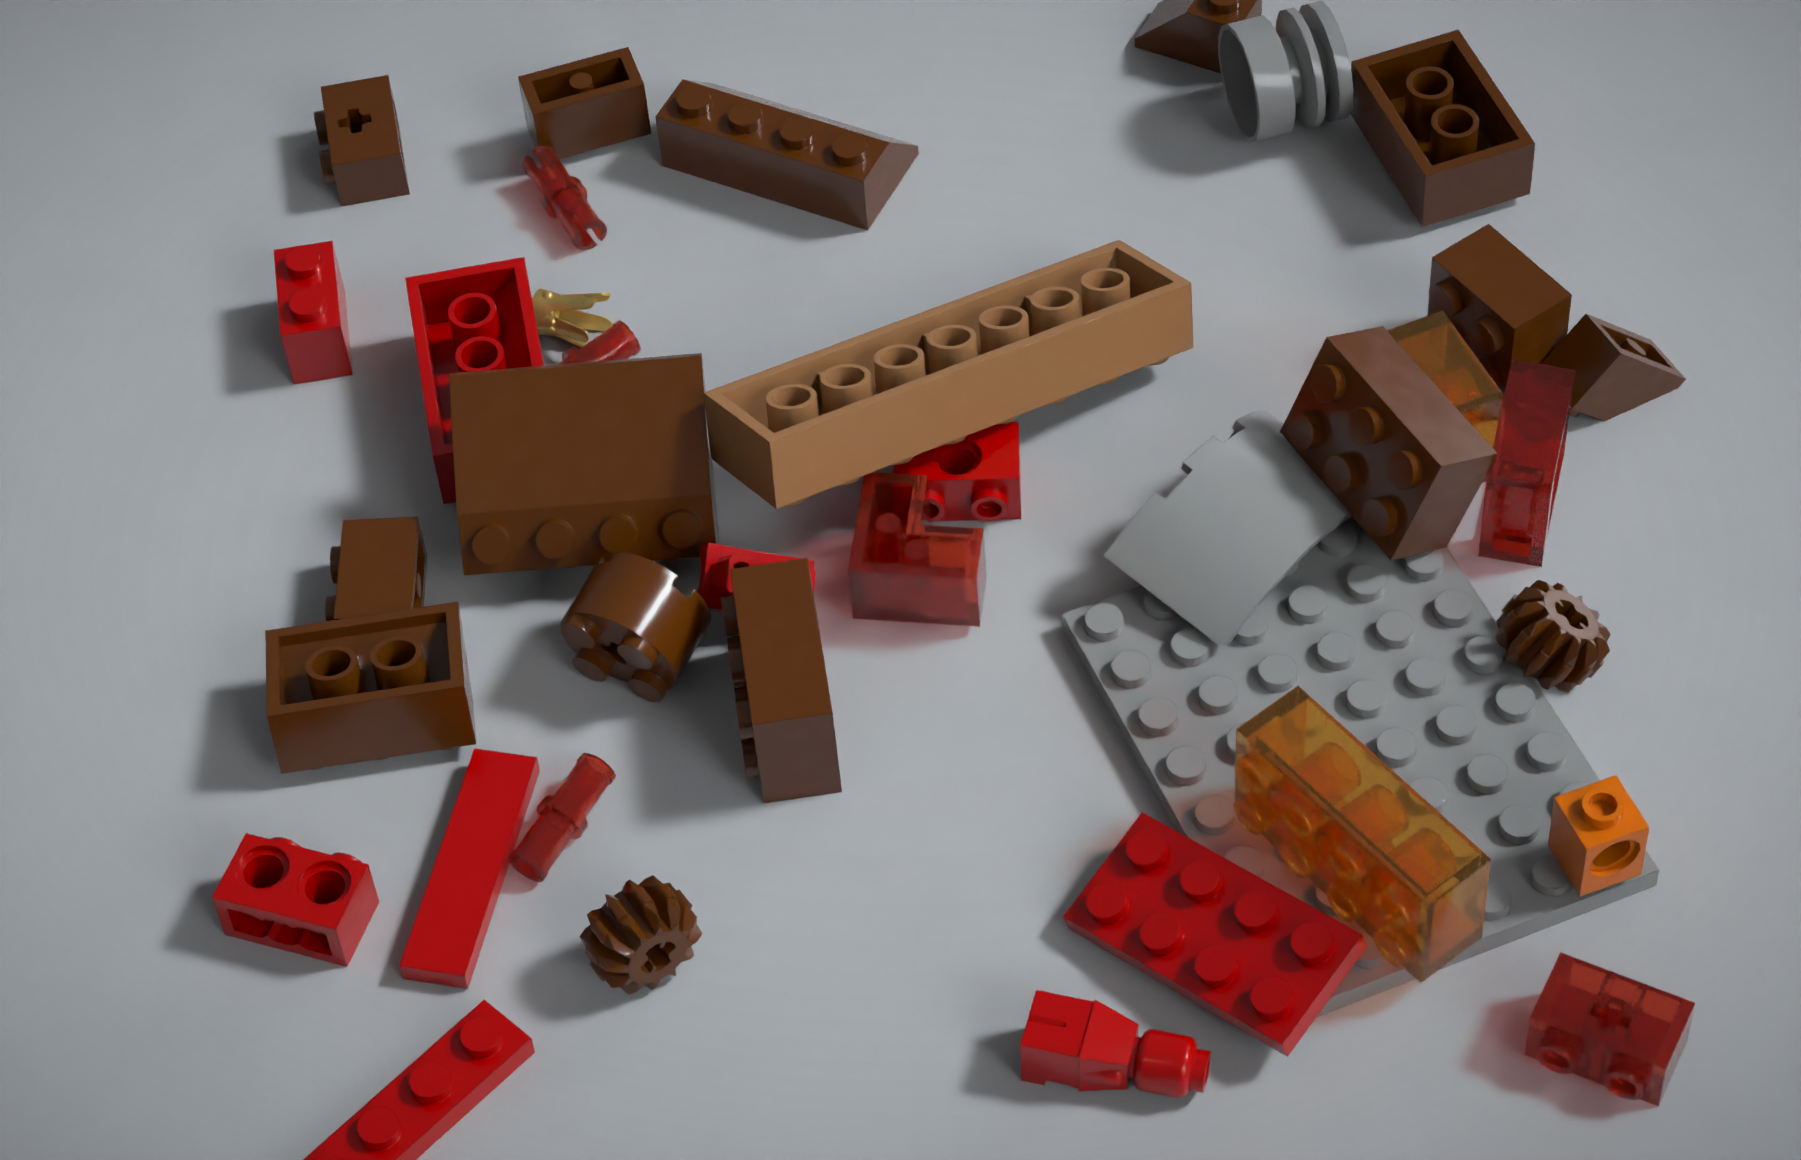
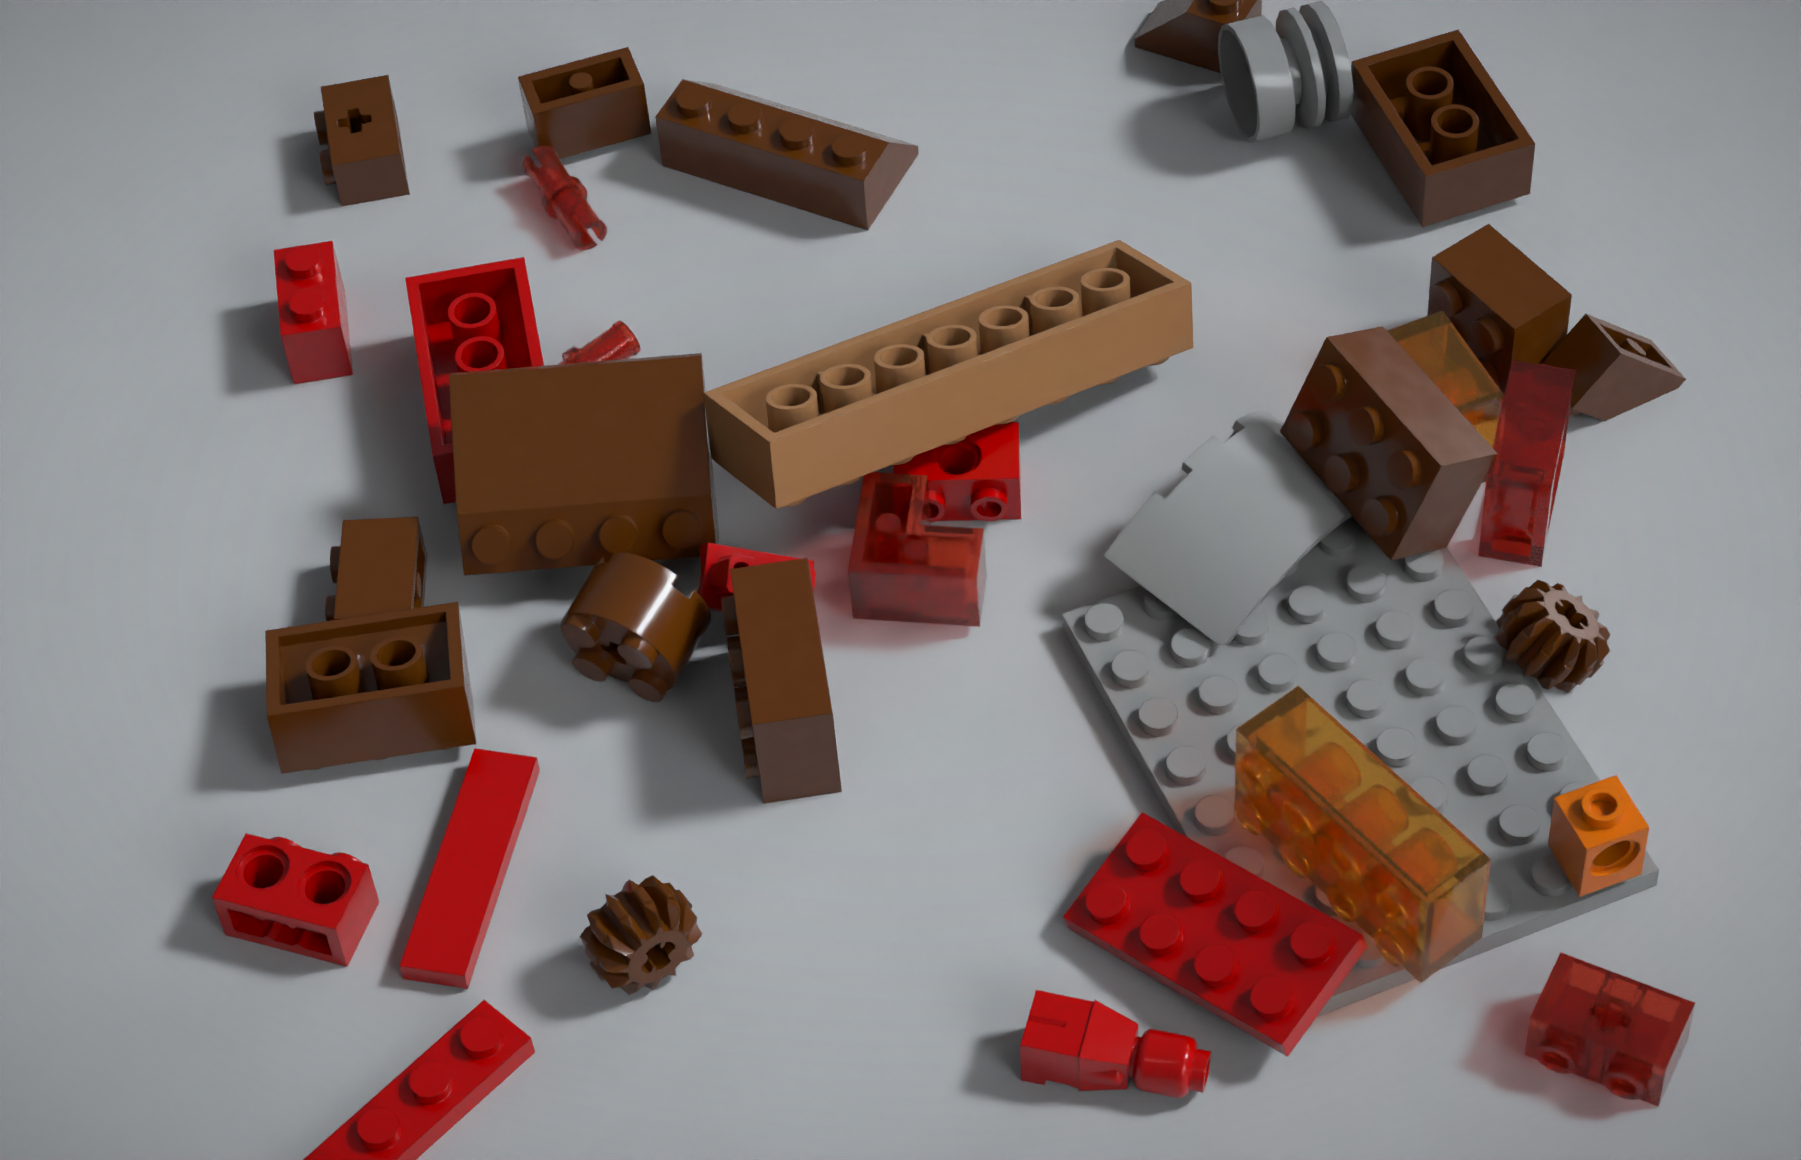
clear red pin [508,753,616,882] -> none
pearl gold piece [532,288,613,355] -> none

